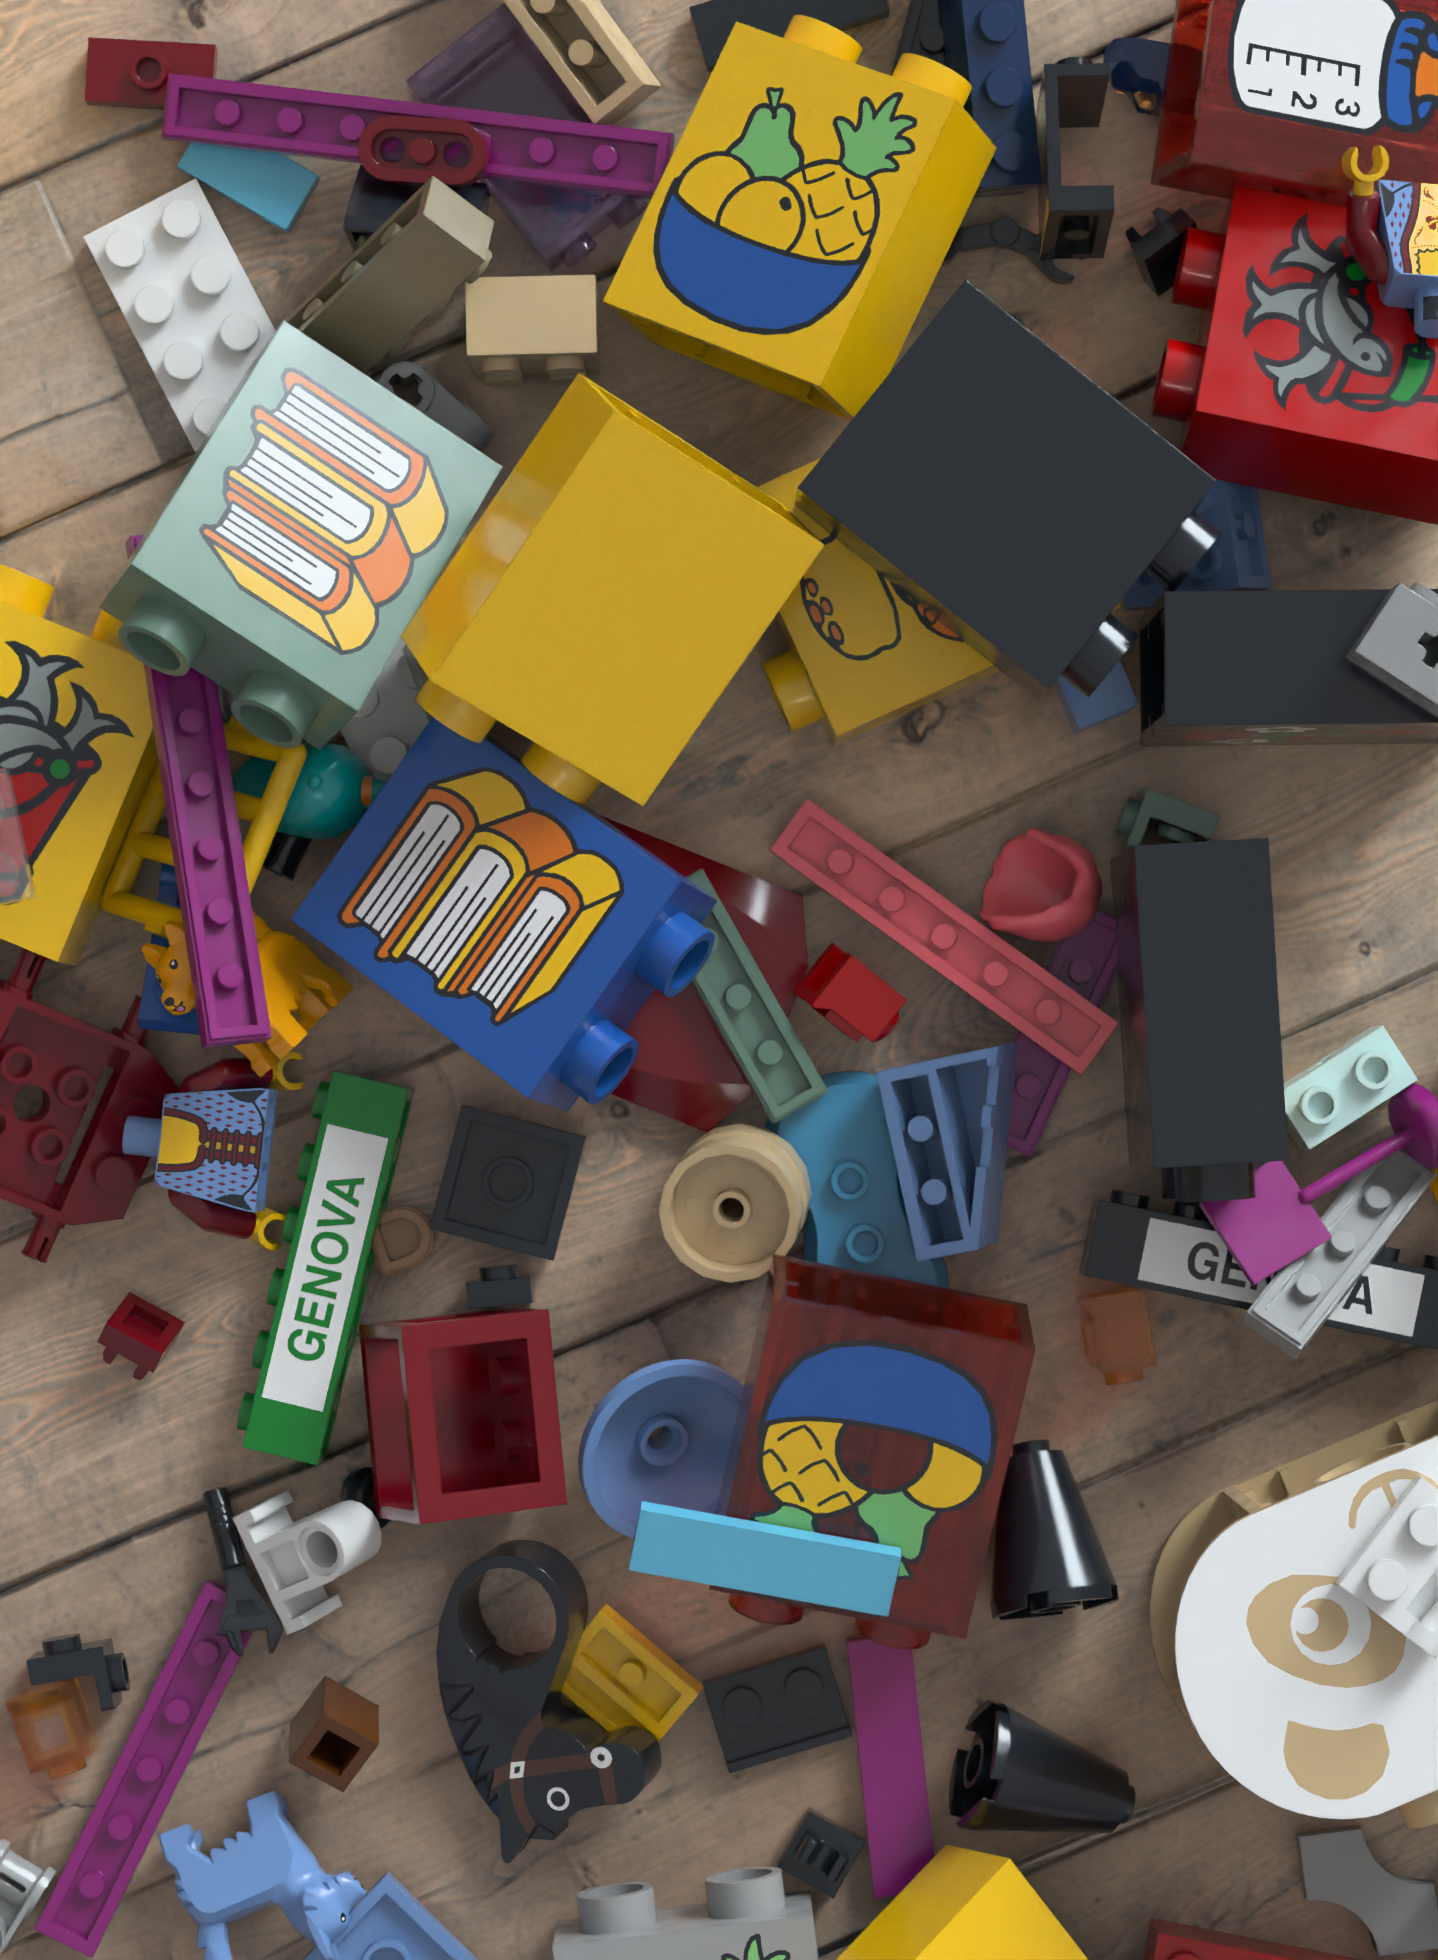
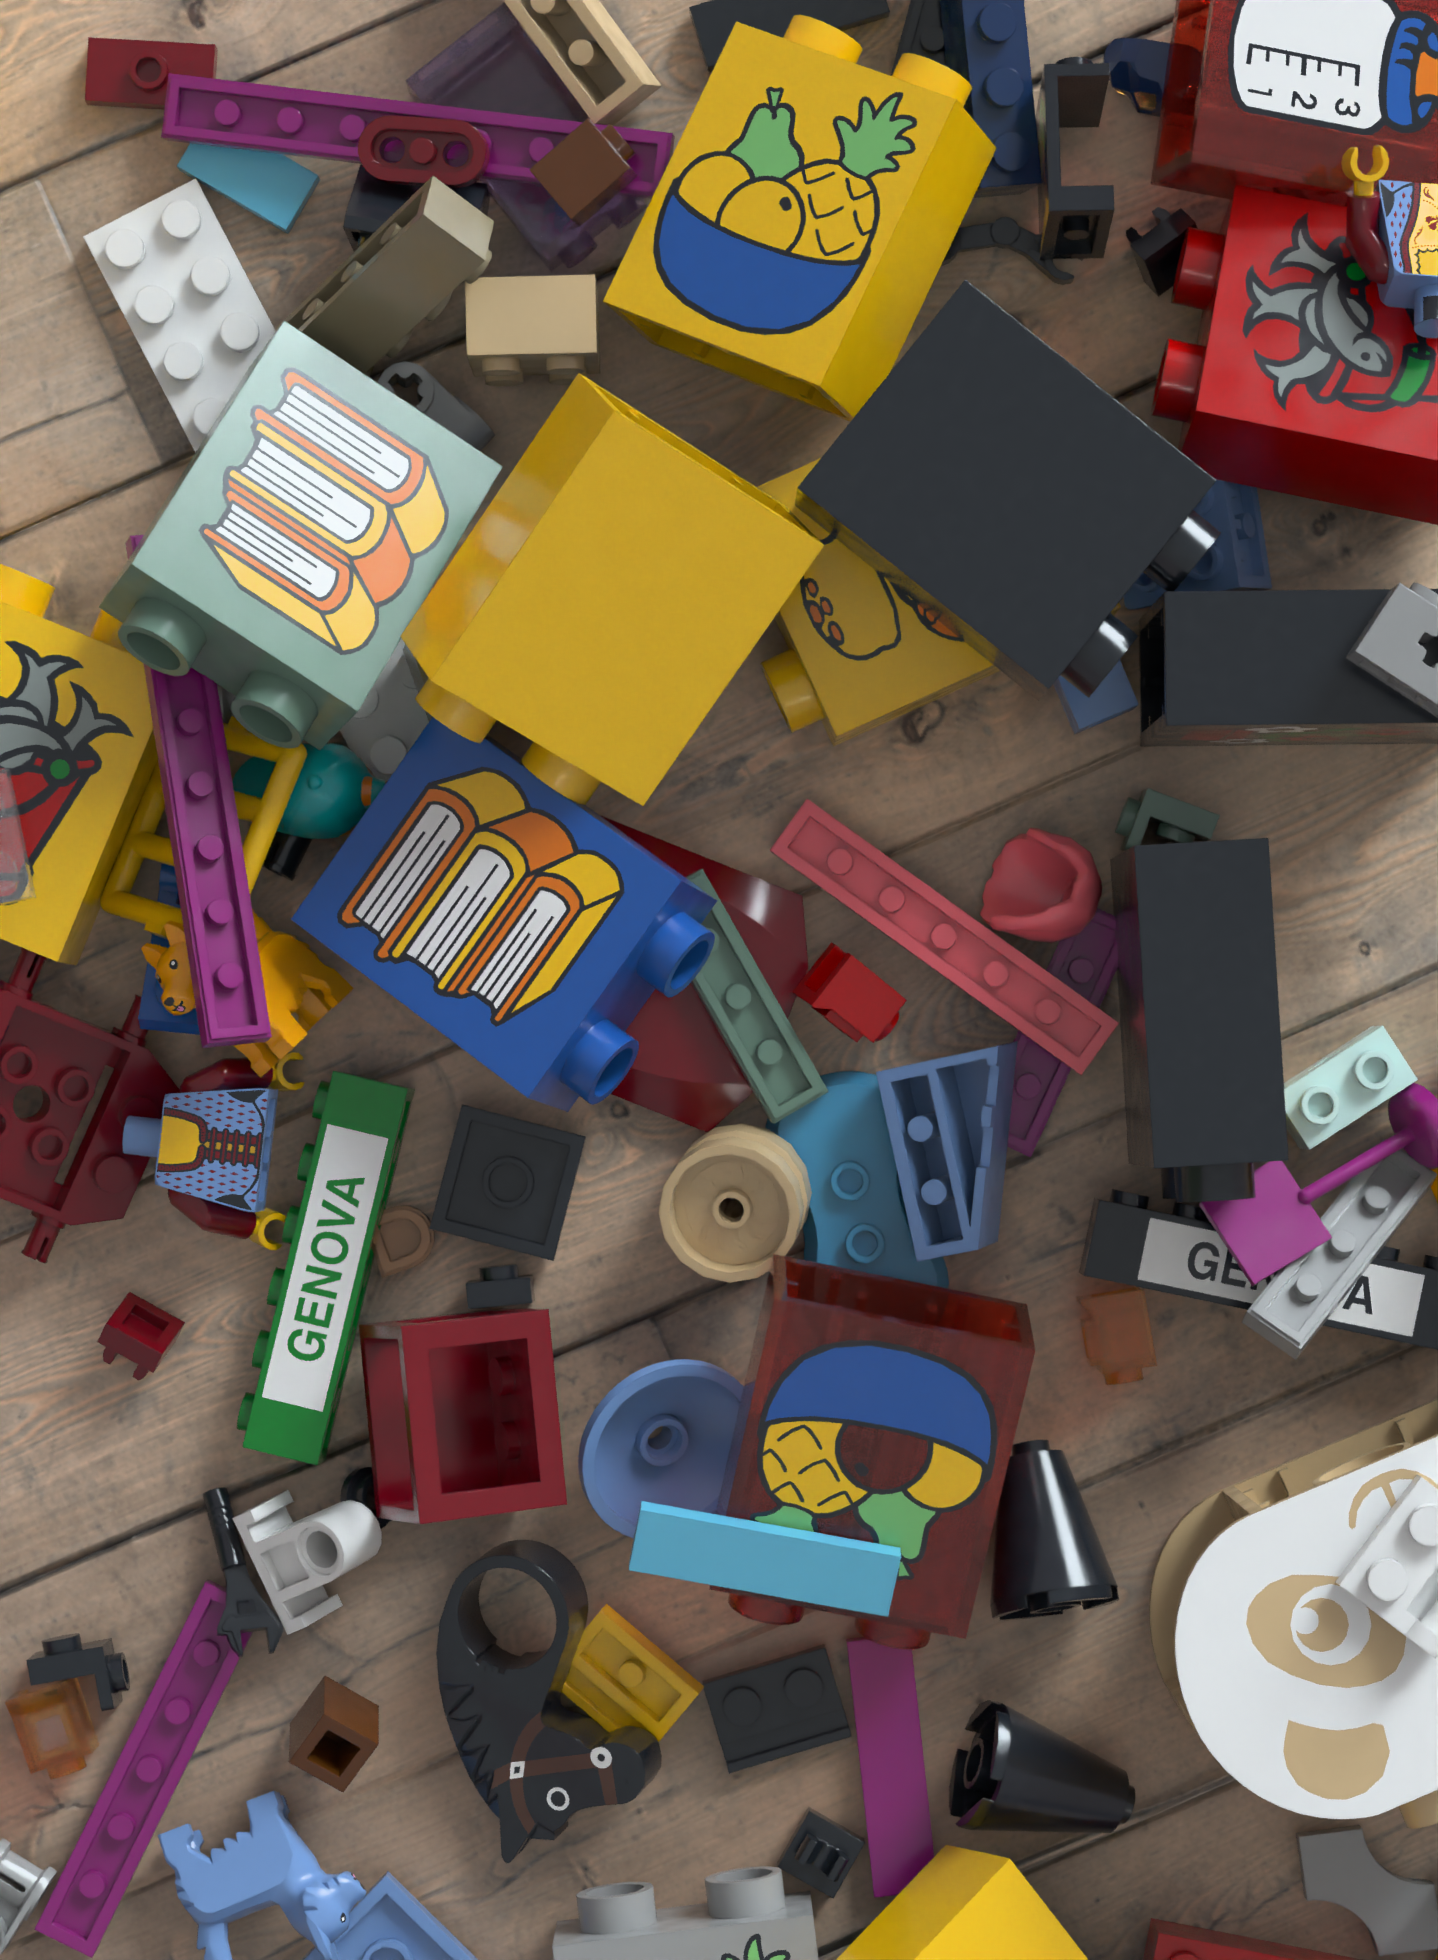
none -> reddish brown brick [529,118,638,227]

